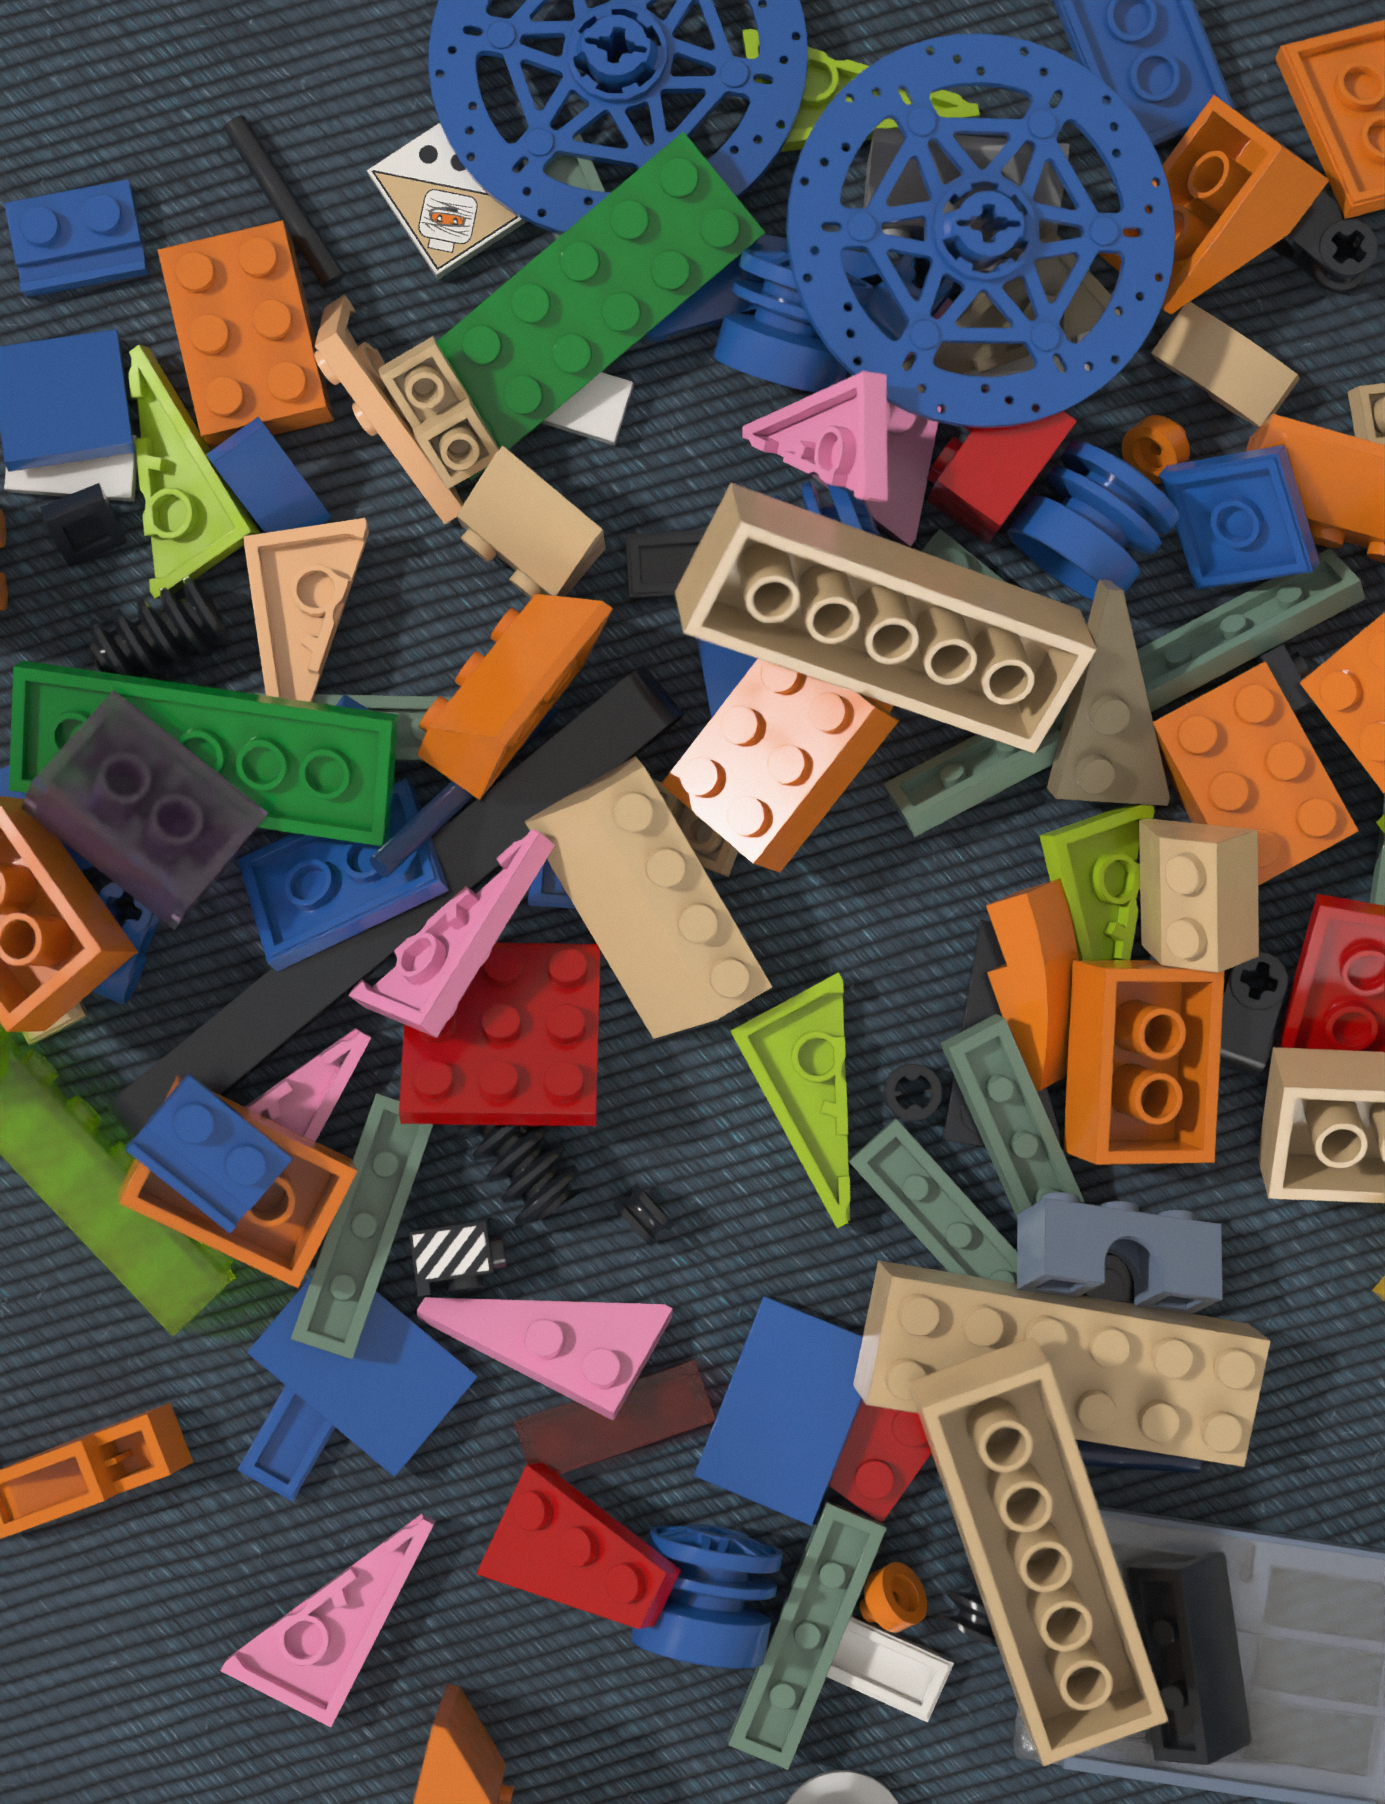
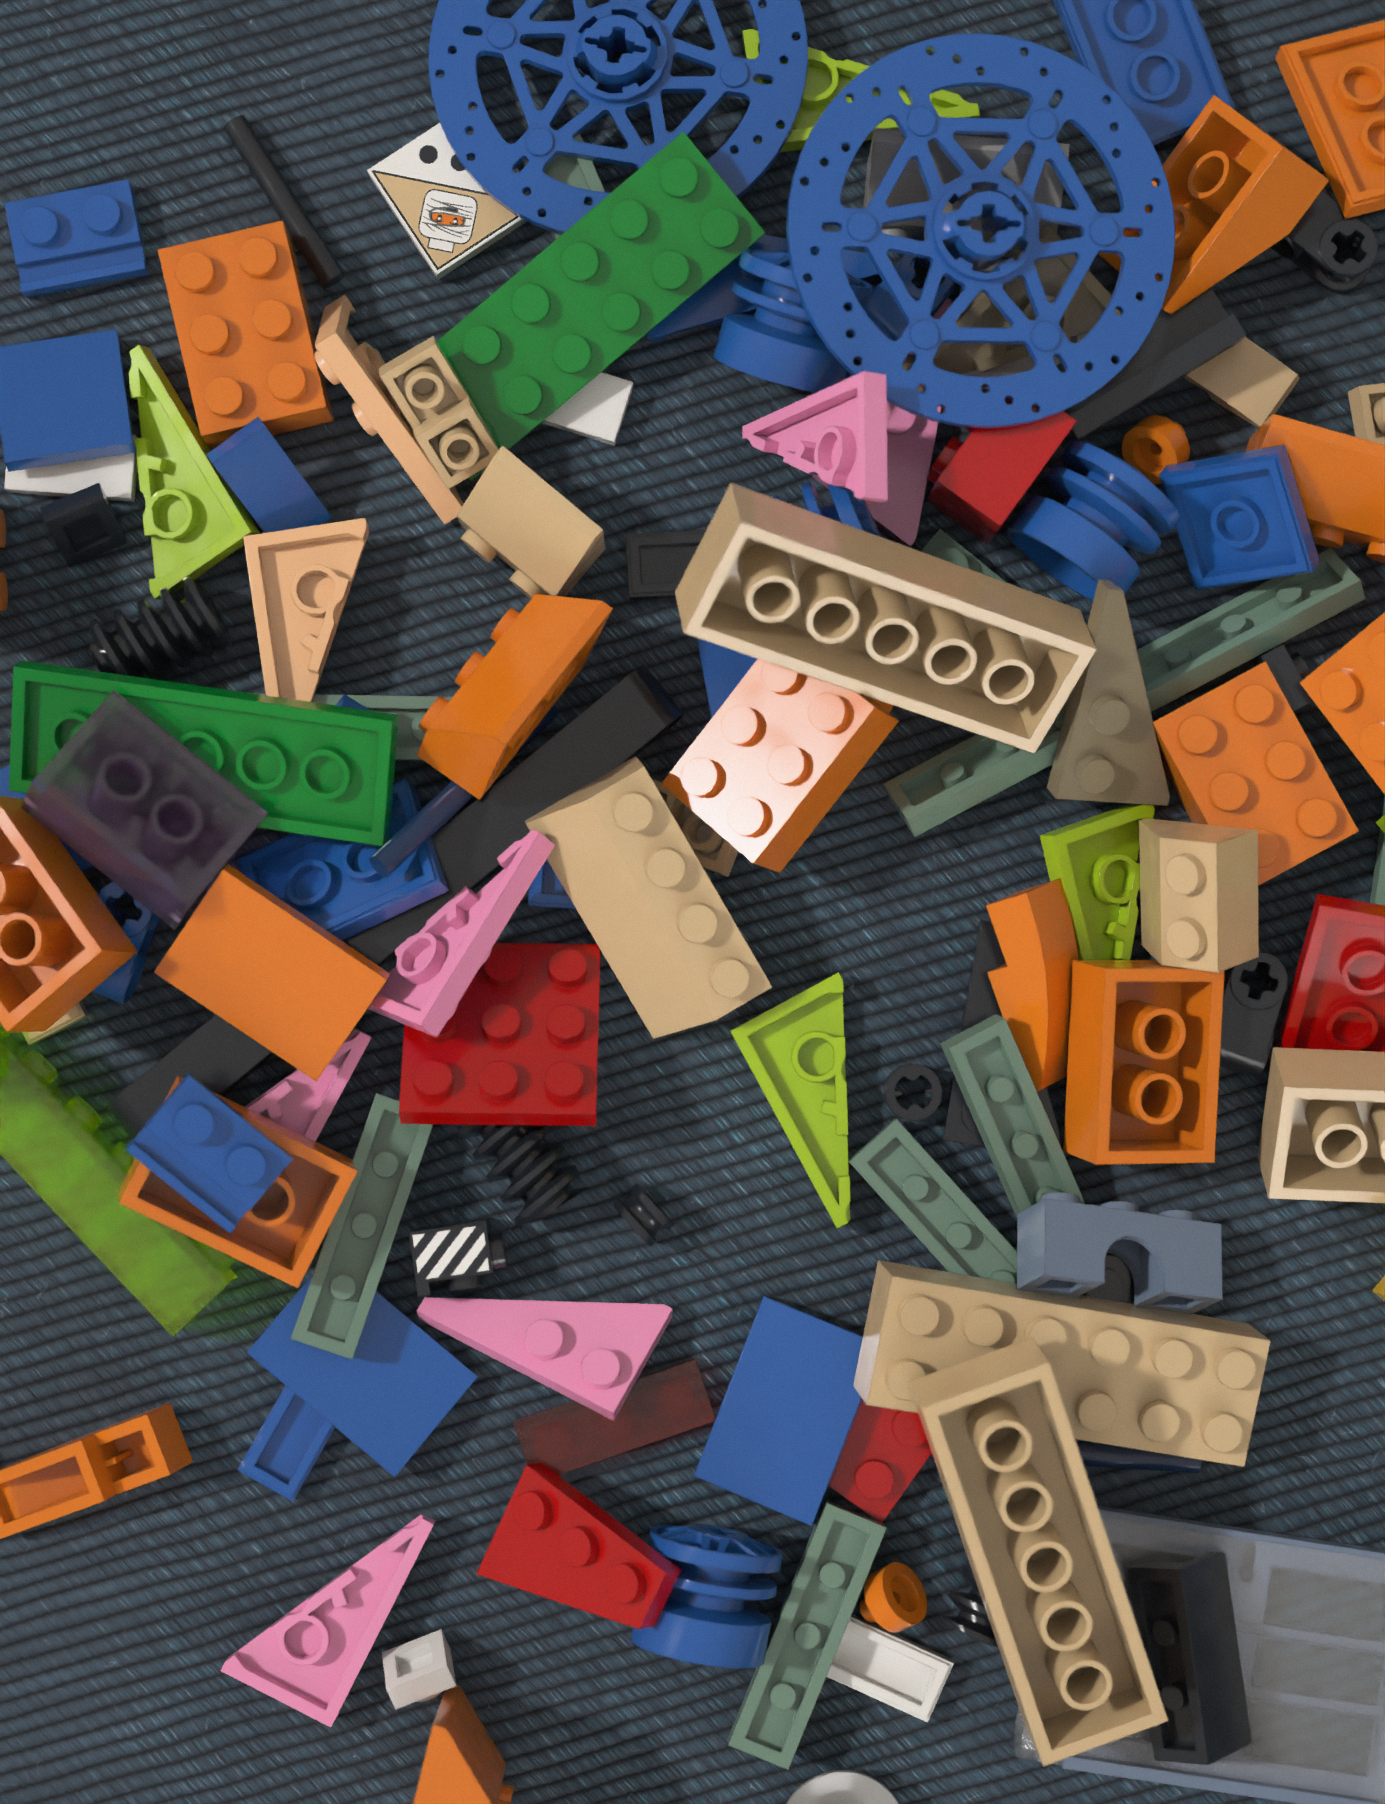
none -> orange tile [154,864,390,1082]
none -> white plate [382,1629,456,1709]
none -> black panel [1056,288,1247,441]

